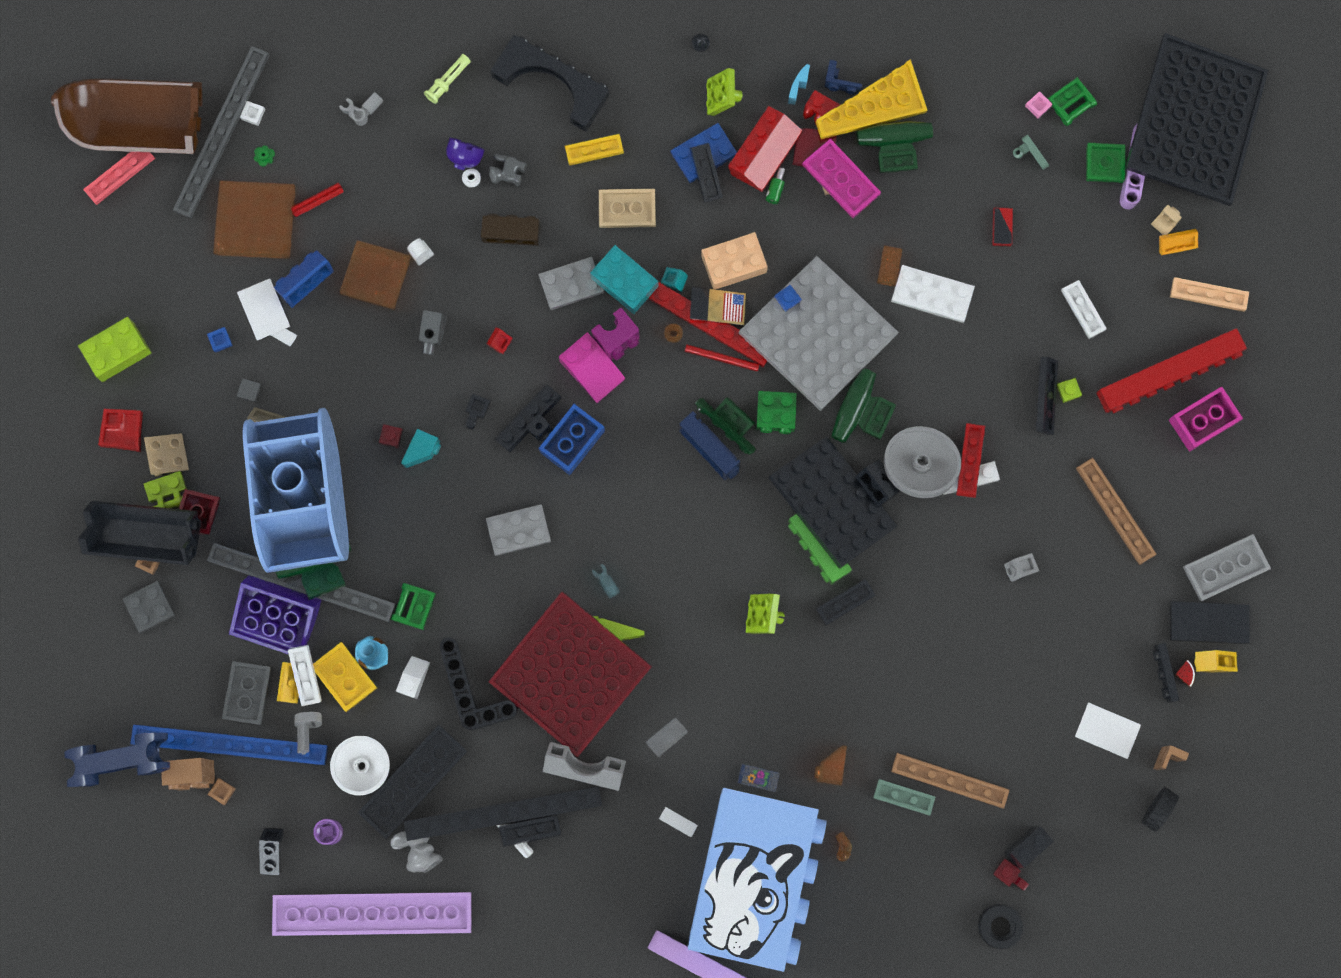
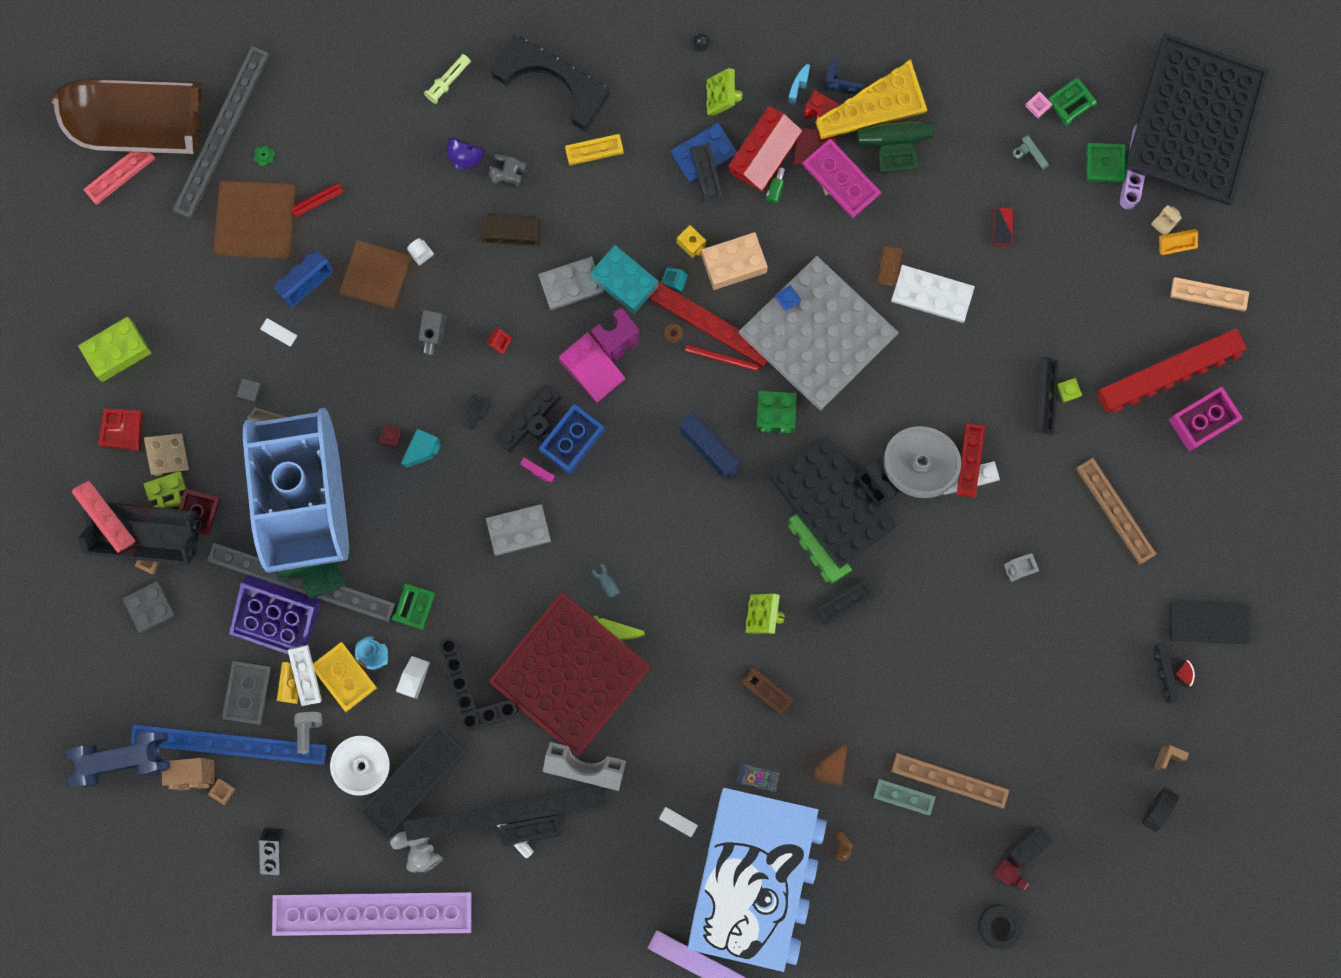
blue plate [207,327,233,353] -> none
white sticker [237,279,290,340] -> none
white tile [240,101,265,126] -> none
medium lavender wheel [313,819,343,845] -> none
light grey bar [339,92,384,126] -> none
white plate [462,169,481,187] -> none
tan plate [599,189,656,228] -> none
clear plate [646,717,688,758] -> none
sticker [690,287,746,325] -> none
dark green bracket [695,397,757,455] -> none
dark green plate [831,368,896,443] -> none
white plate [1061,280,1107,339] -> none
white sticker [1075,702,1141,759] -> none
light grey plate [1183,534,1271,602] -> none
yellow slope [1194,650,1238,672] -> none
none -> coral plate [72,481,135,553]
none -> dark pink tile [521,458,555,483]
none -> yellow brick [677,225,706,258]
none -> reddish brown plate [739,666,794,715]

